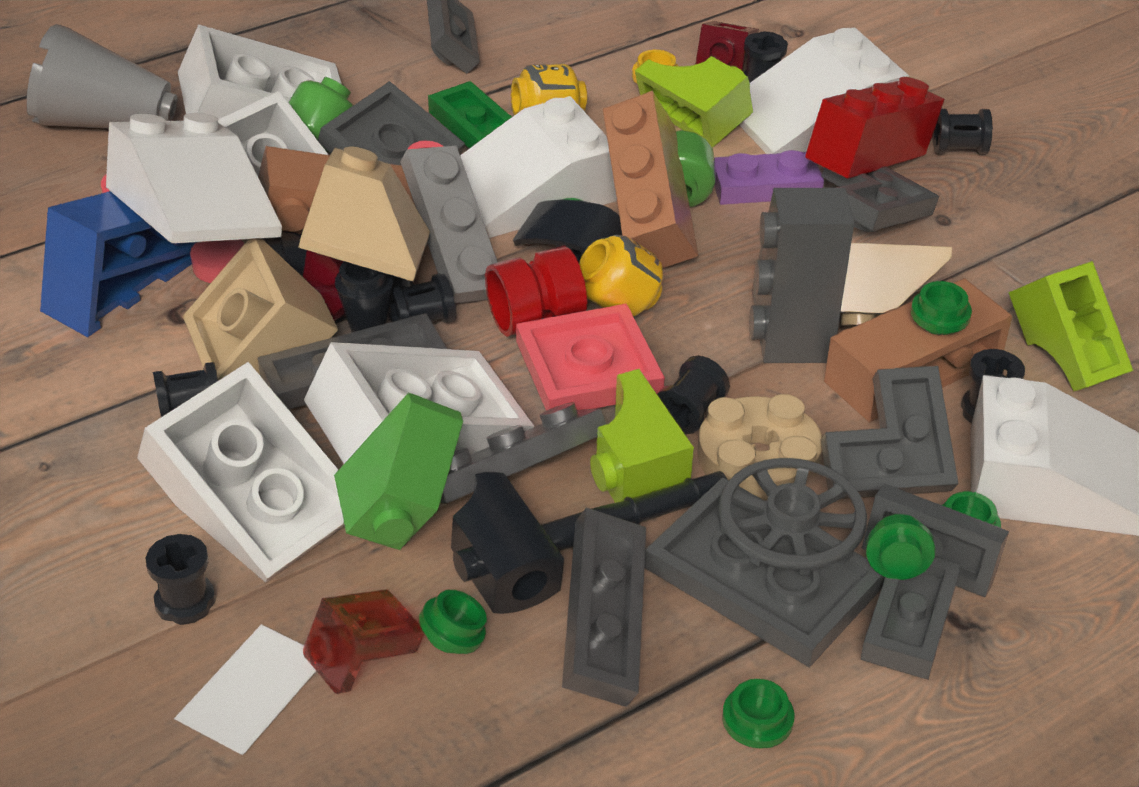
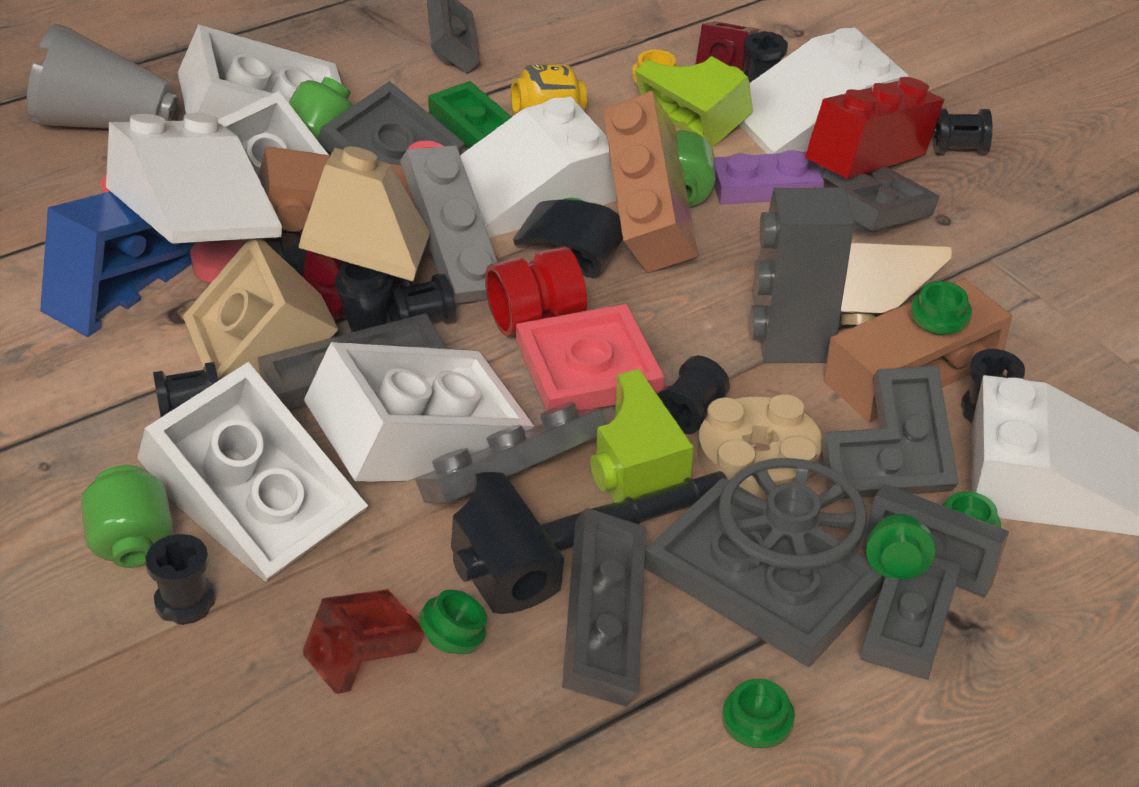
white sticker [174,624,328,755] -> none
bright green slope [334,392,463,550] -> none
yellow head [579,234,663,317] -> none
lime arch [1008,261,1134,392] -> none
none -> bright green head [81,465,173,568]

